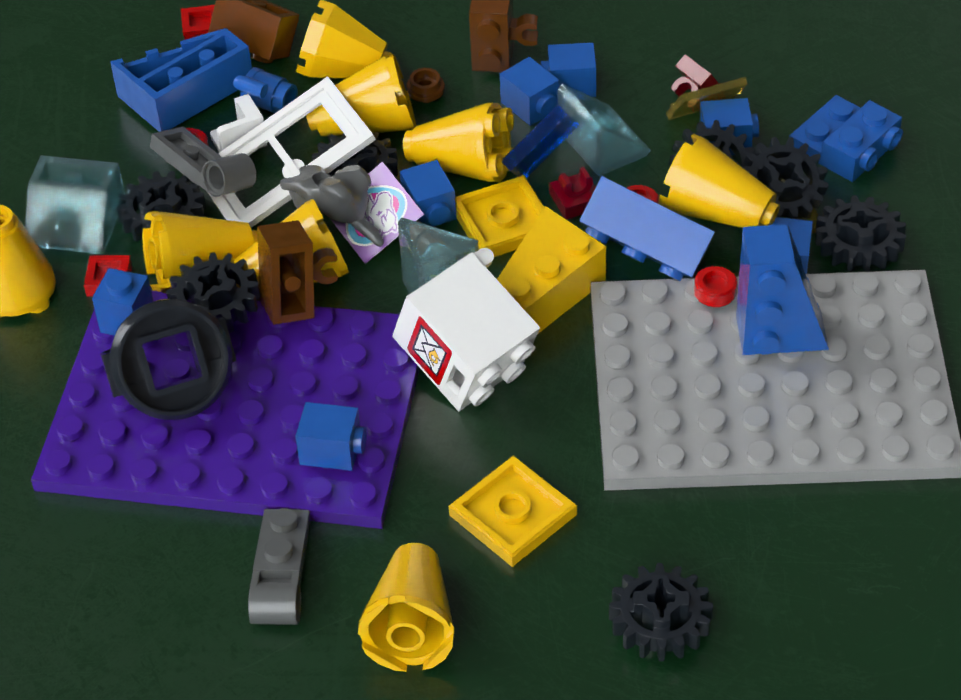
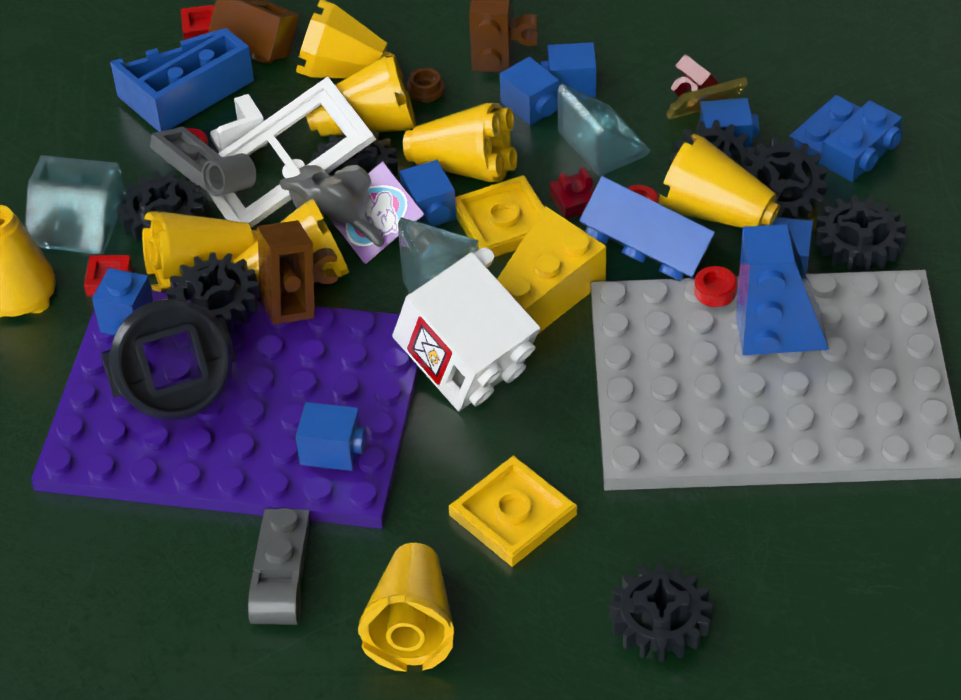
blue piece [233,67,298,113] -> none
clear blue tile [502,105,580,178] -> none

